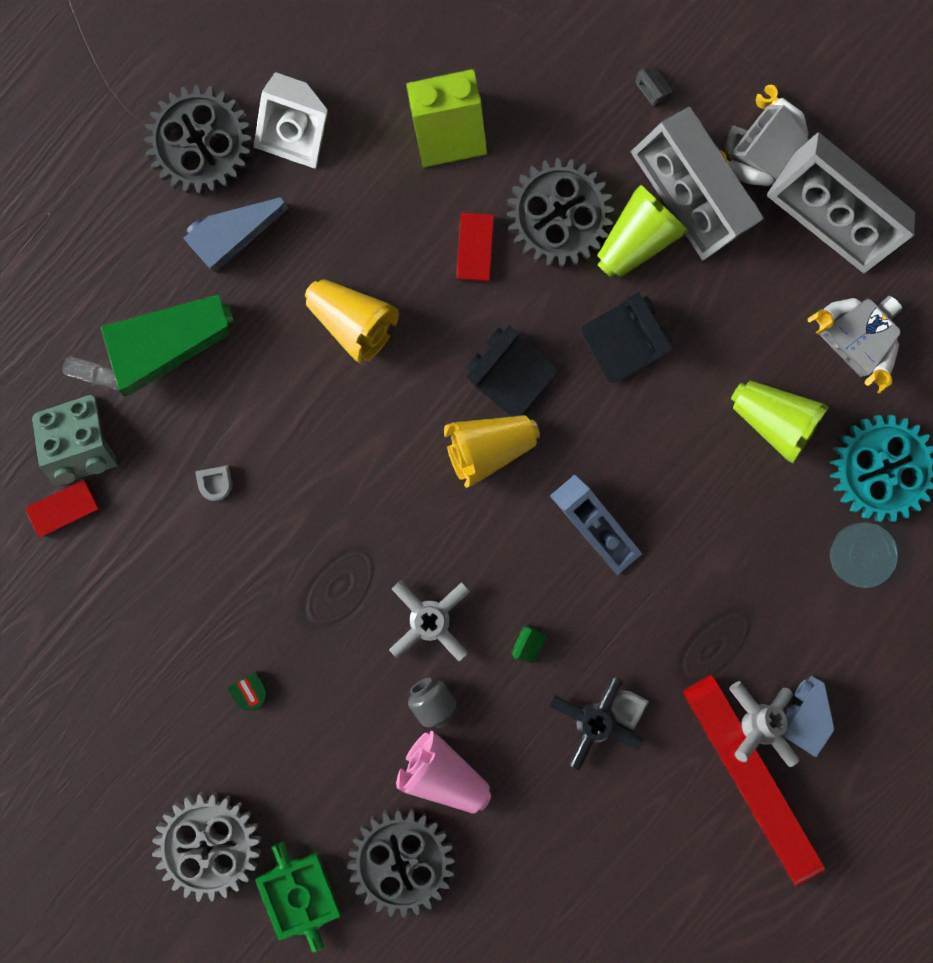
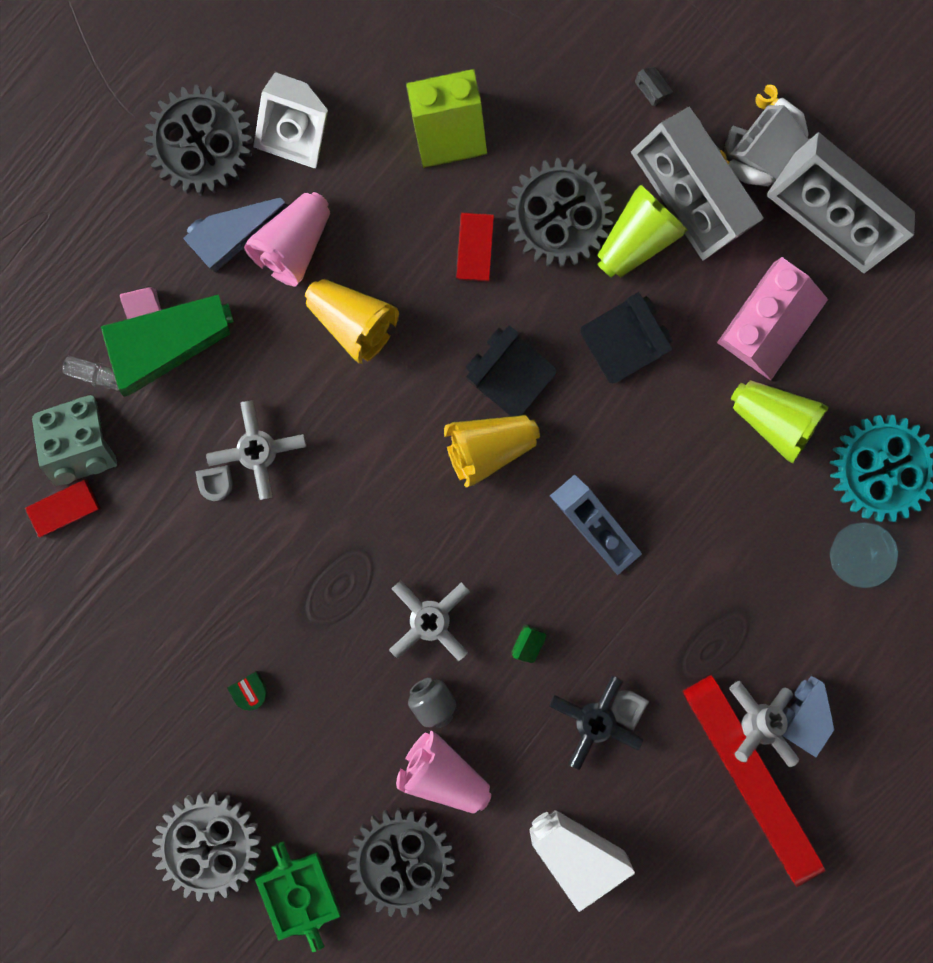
torso [808,296,902,394] -> none
none -> bright pink slope [120,287,161,319]
none -> light grey bar [206,400,307,500]
none -> bright pink cone [244,192,330,287]
none -> white slope [529,810,635,912]
none -> bright pink slope [717,257,828,380]

